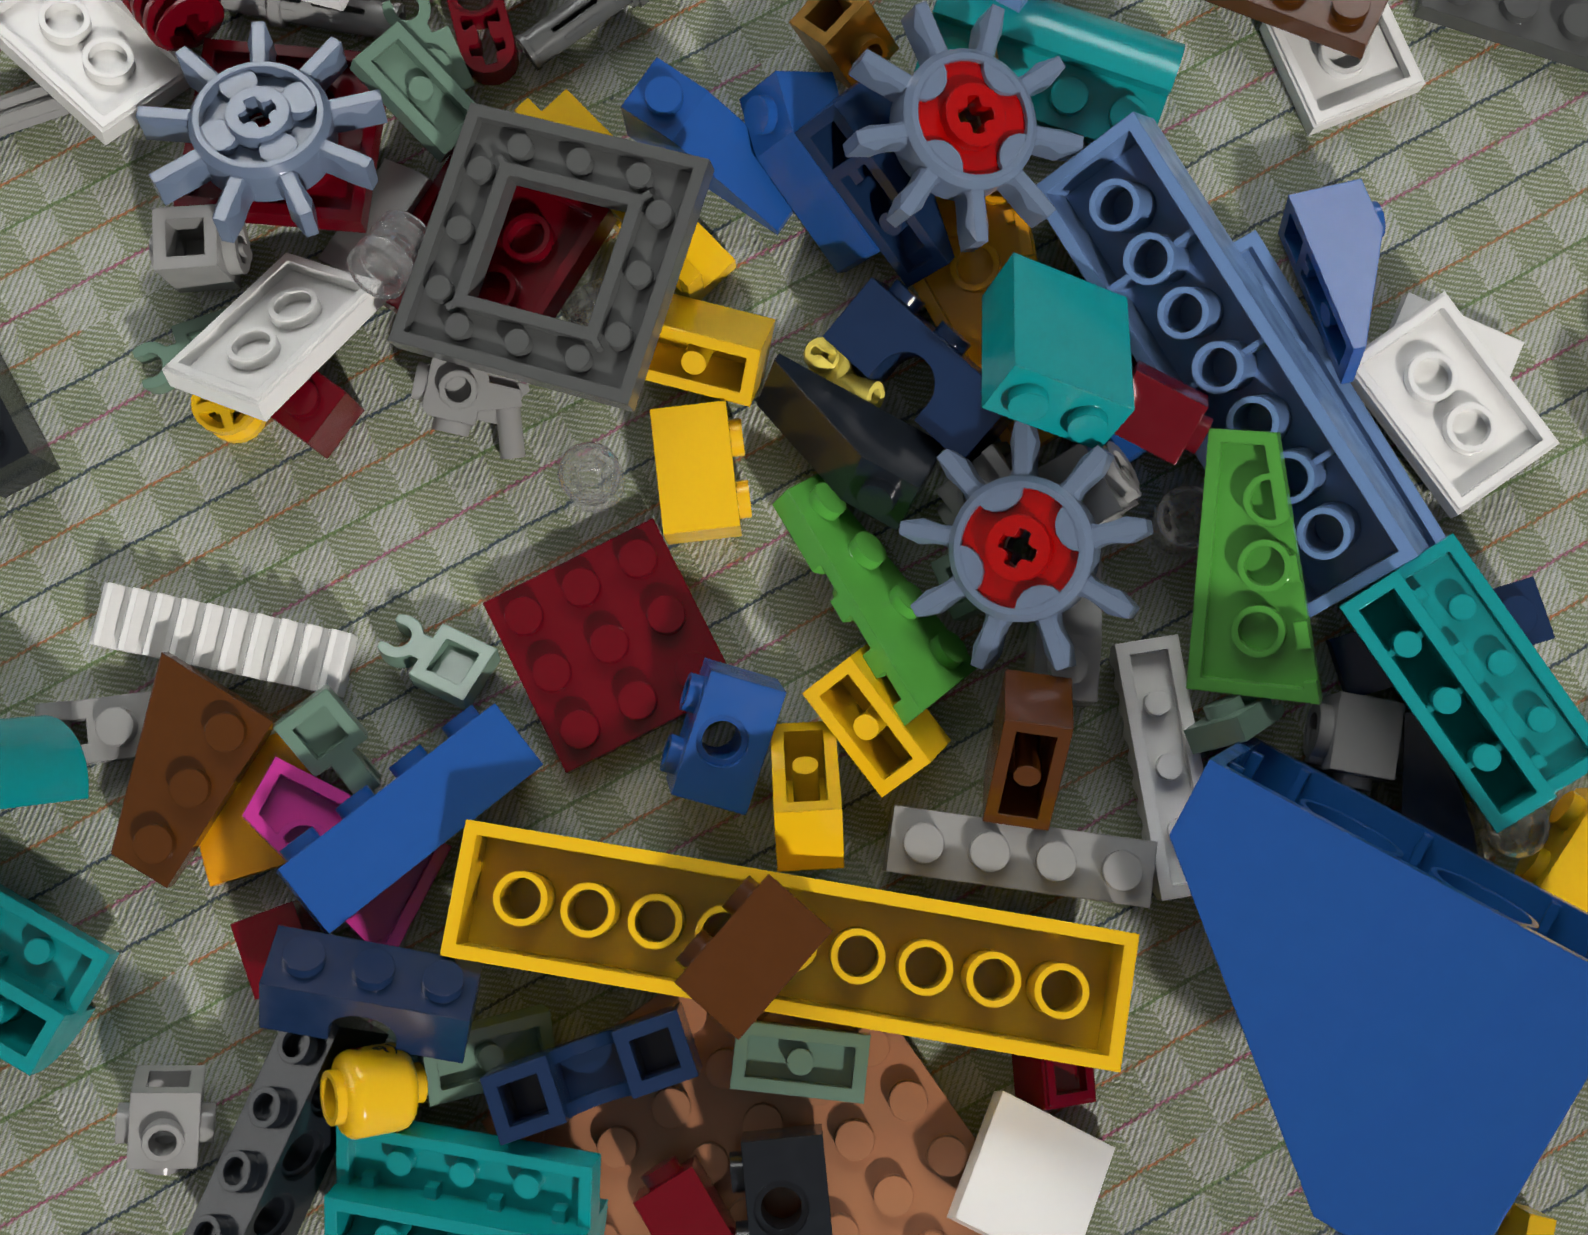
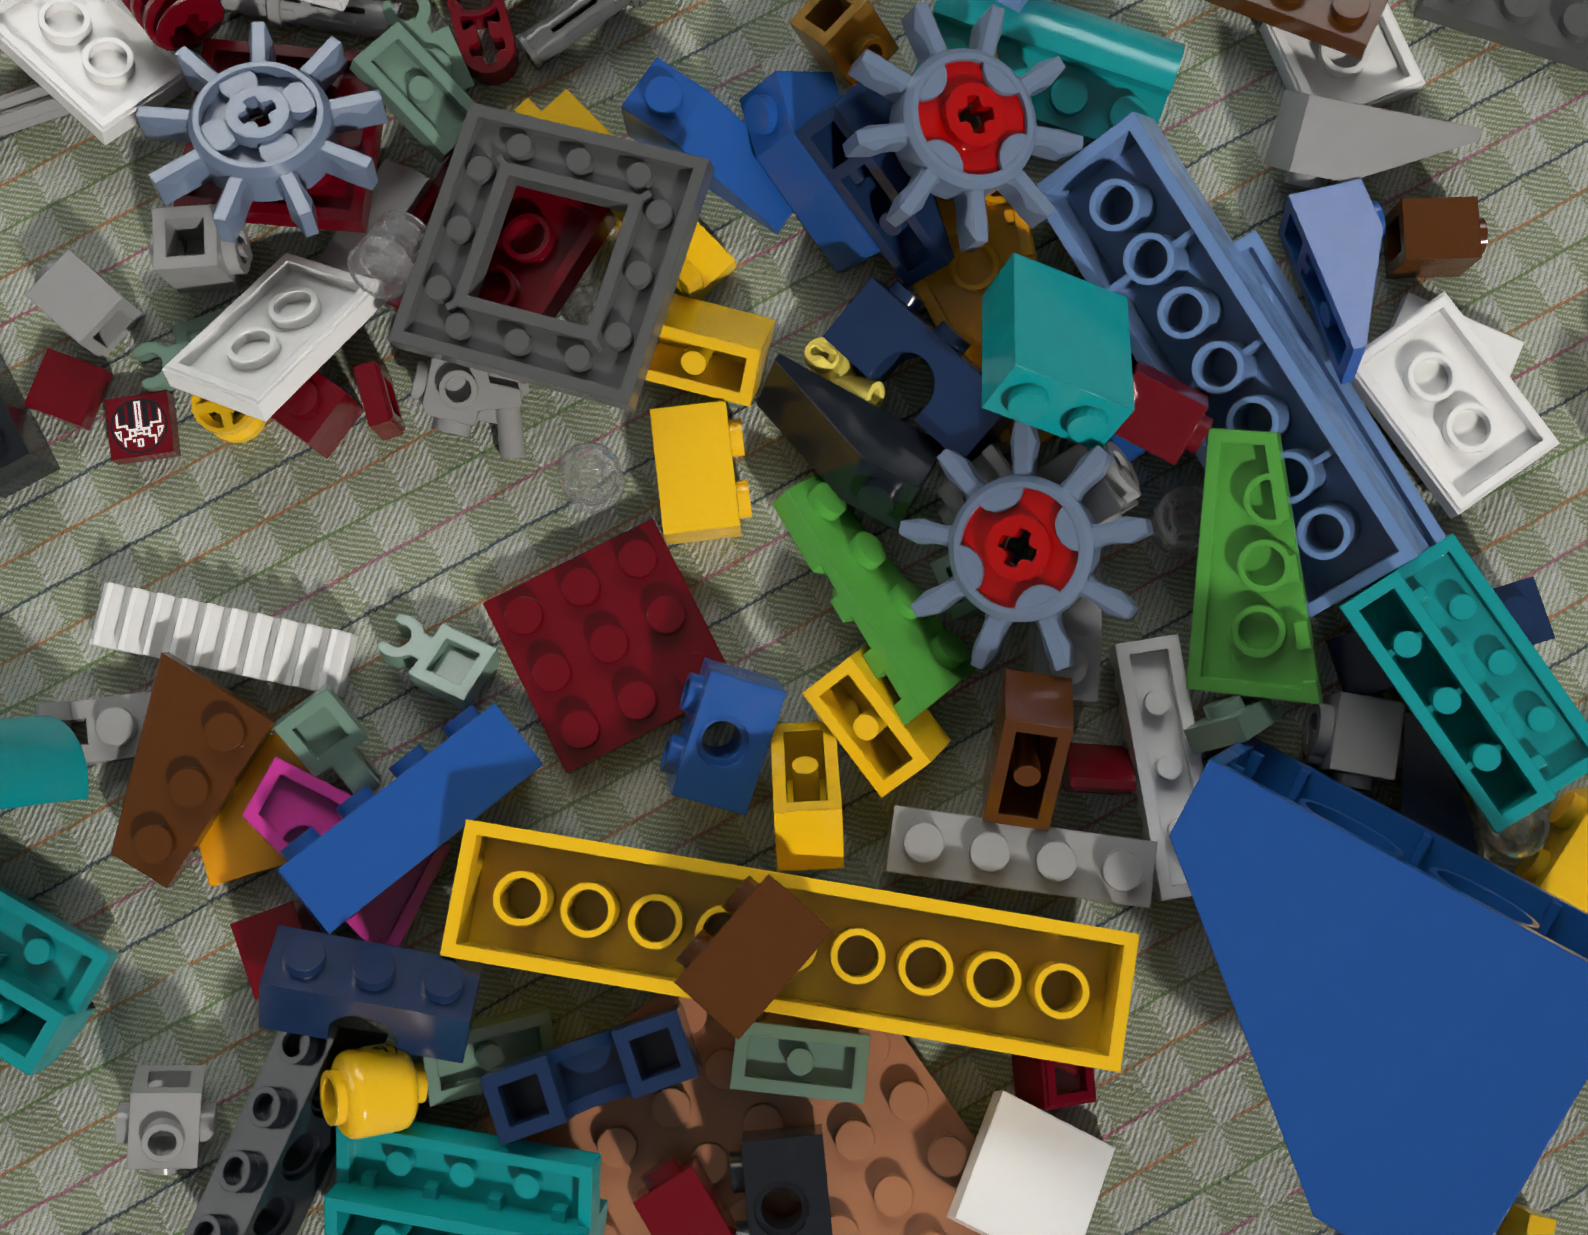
none -> light grey brick [24,249,145,360]
none -> dark red tile [24,348,113,431]
none -> dark red tile [105,391,181,465]
none -> dark red tile [353,361,406,441]
none -> dark red slope [1061,742,1136,796]
none -> light grey slope [1265,90,1482,189]
none -> reddish brown brick [1383,196,1488,279]

